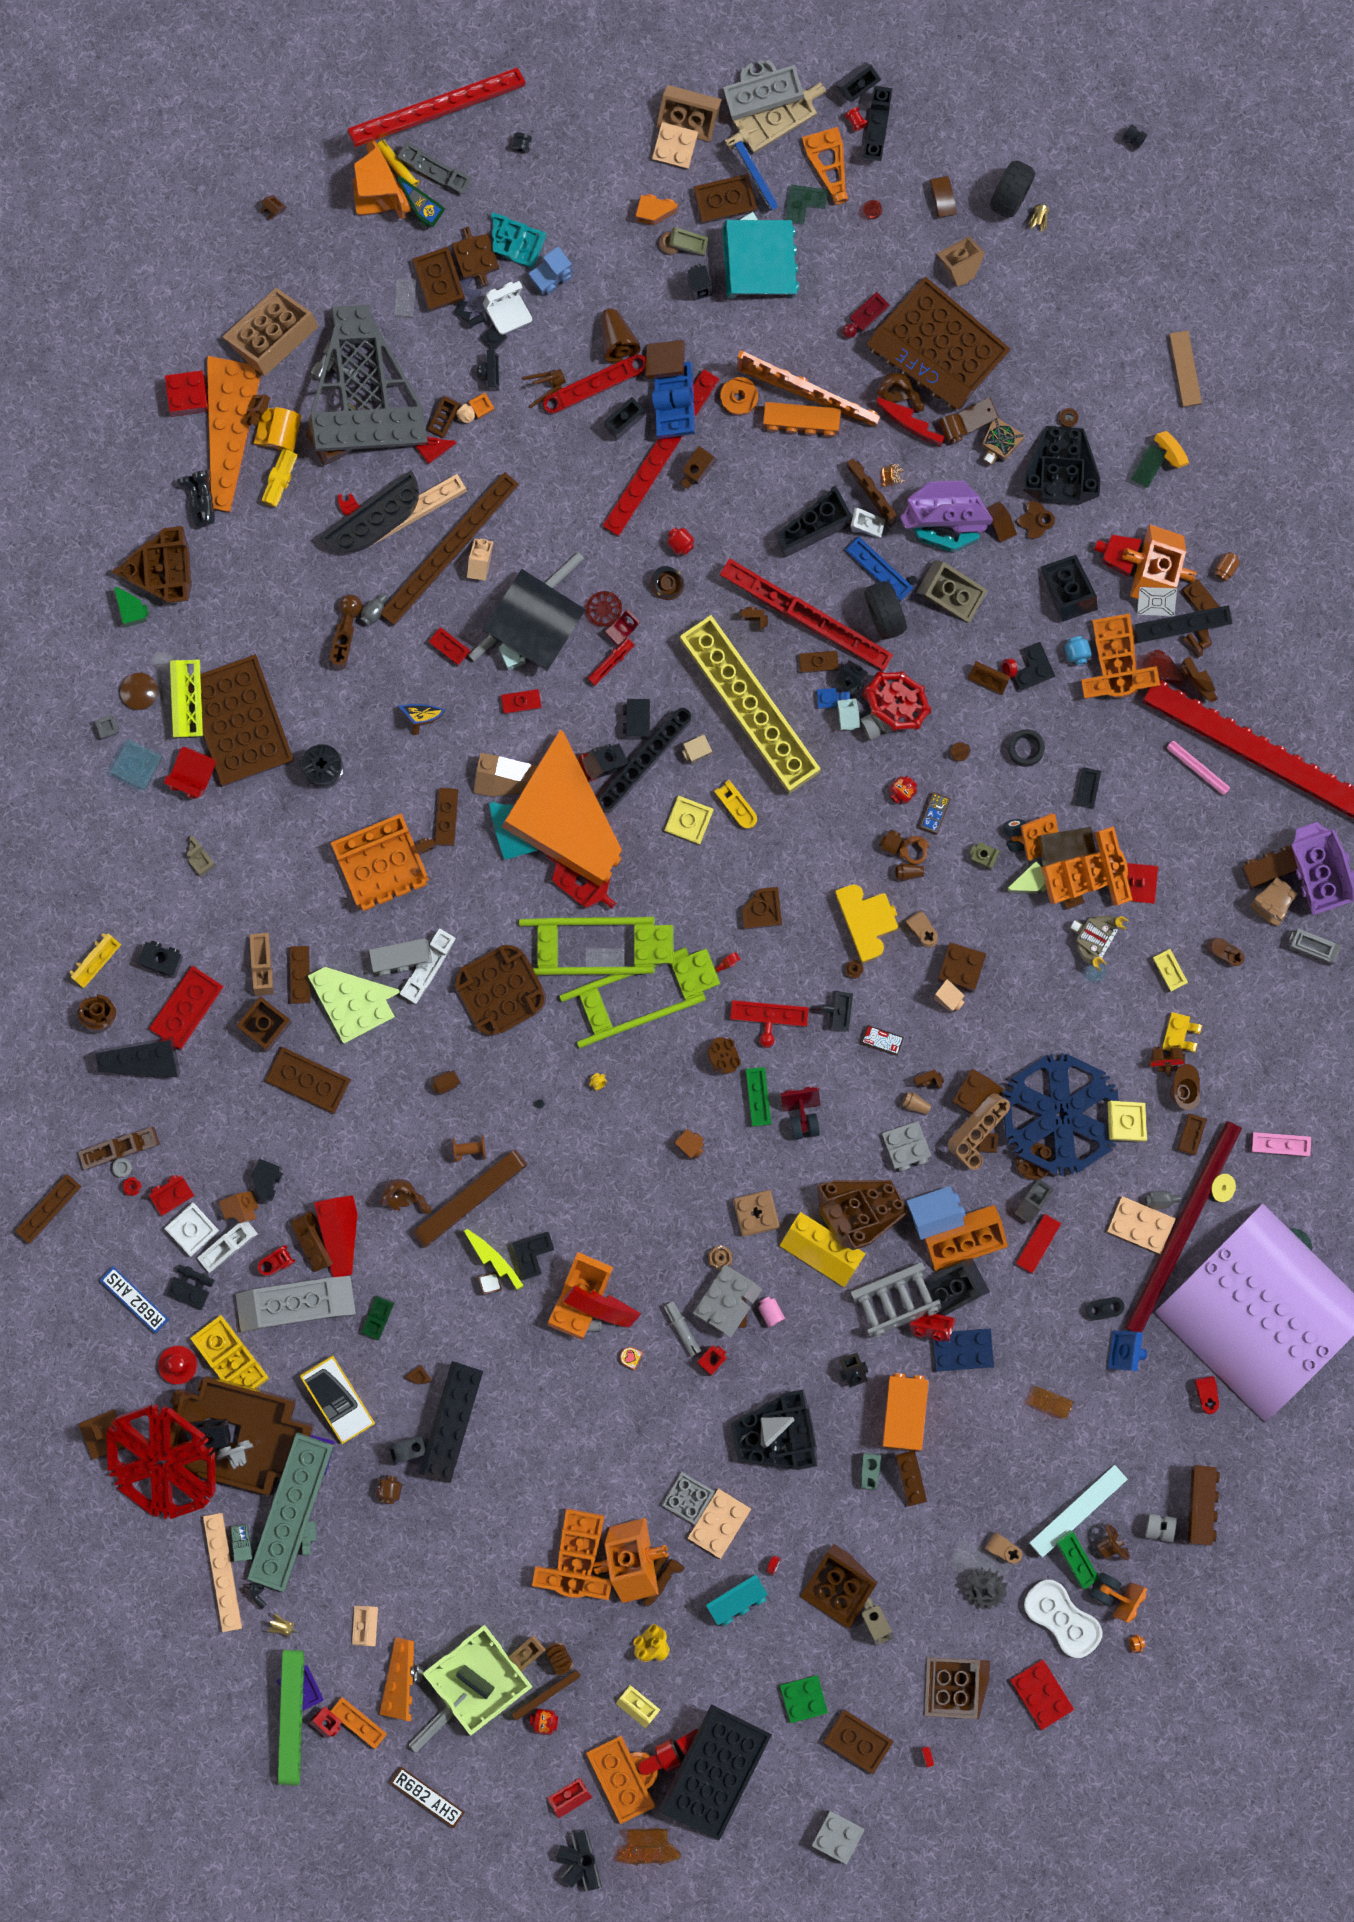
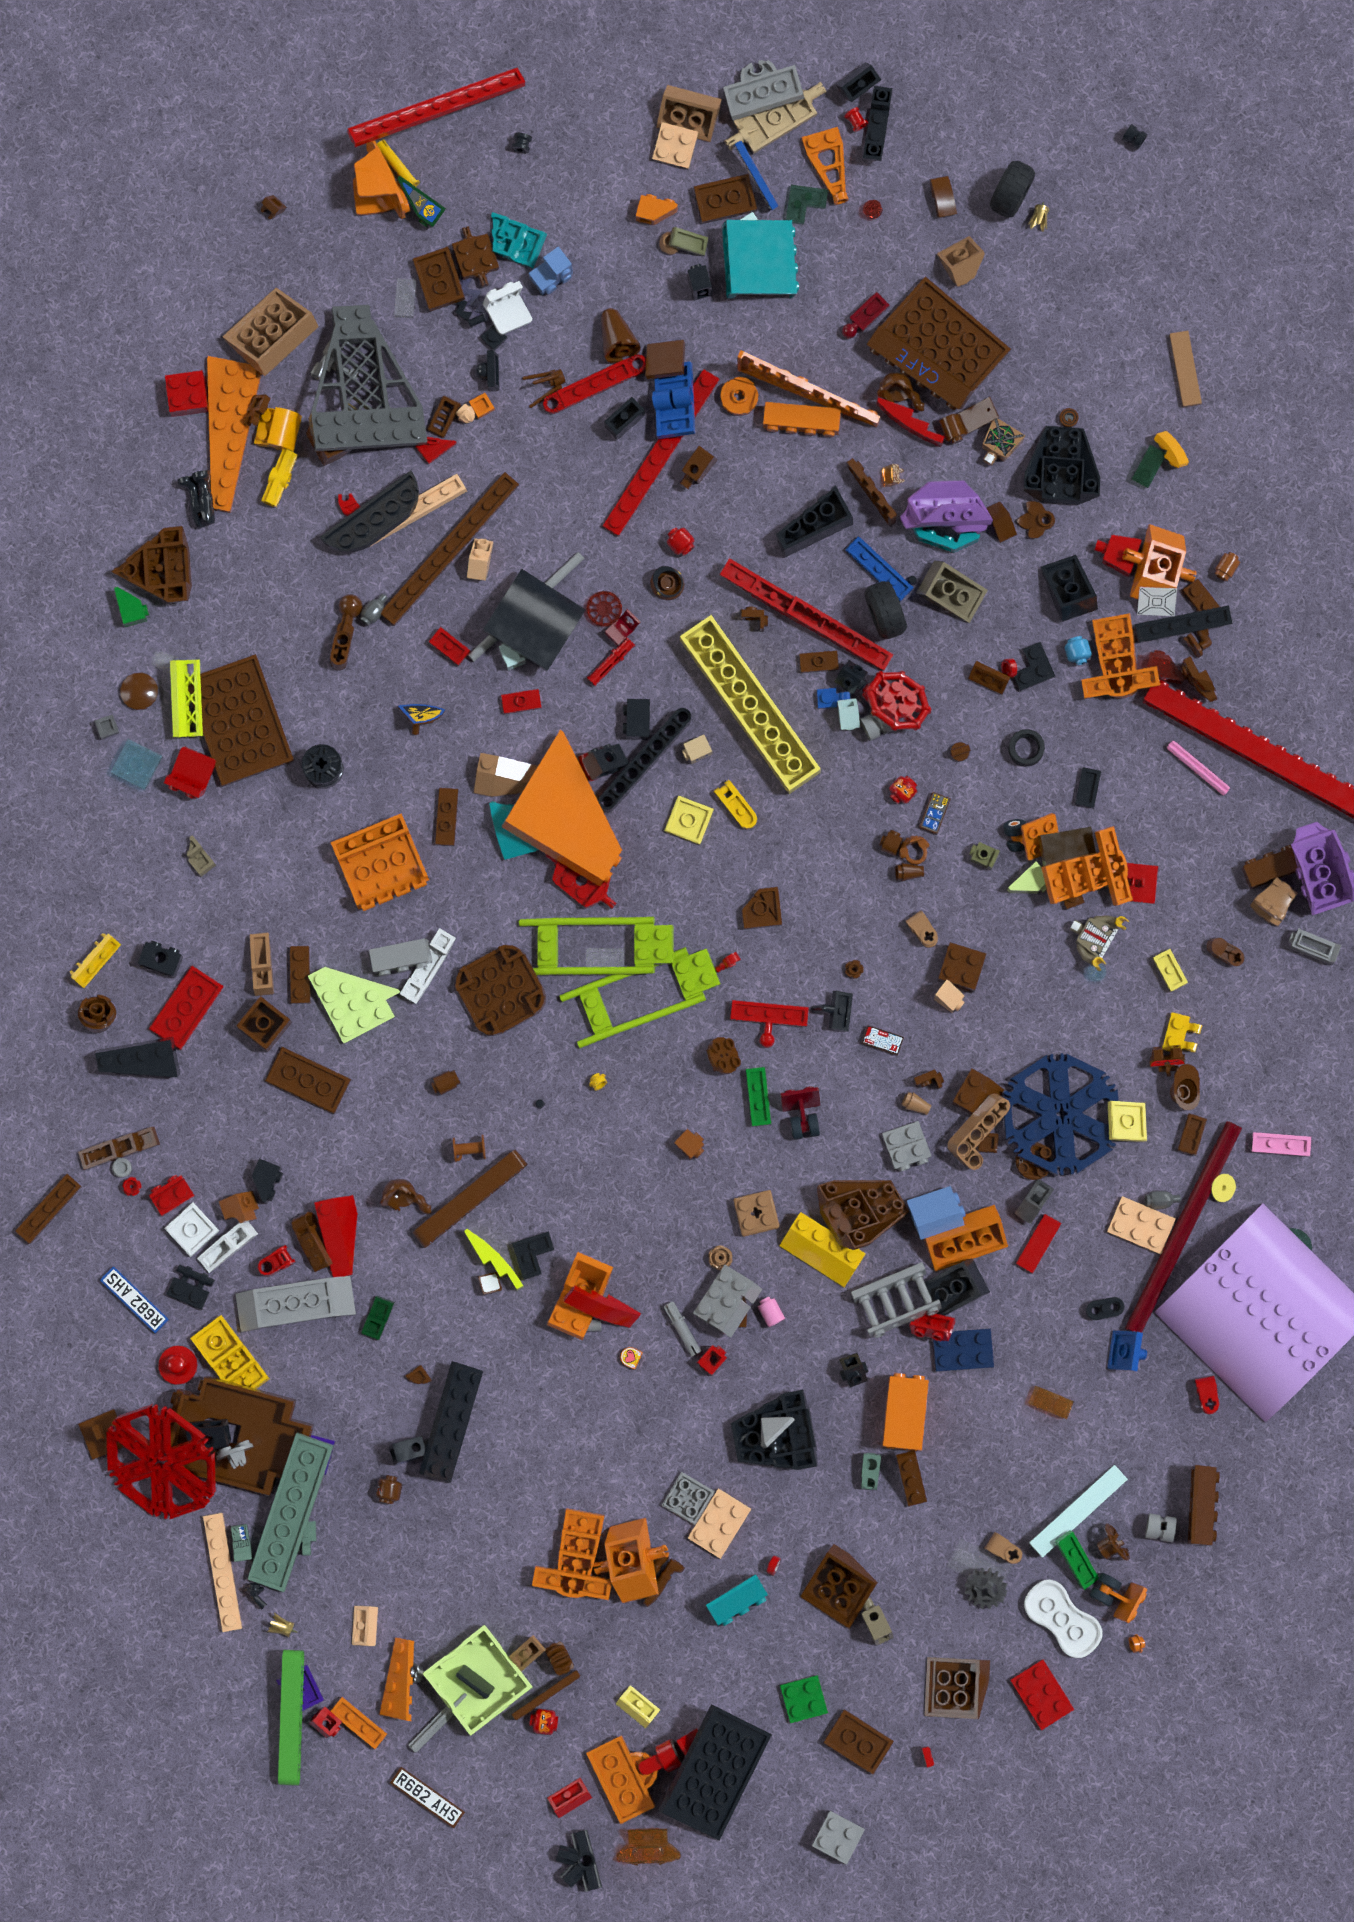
slope [300,1355,375,1444] -> none
dark grey slope [397,141,472,195] -> none
reddish brown plate [415,838,437,855] -> none
yellow plate [633,1624,670,1662] -> none
yellow brick [835,884,898,964] -> none
white slope [851,508,885,538] -> none

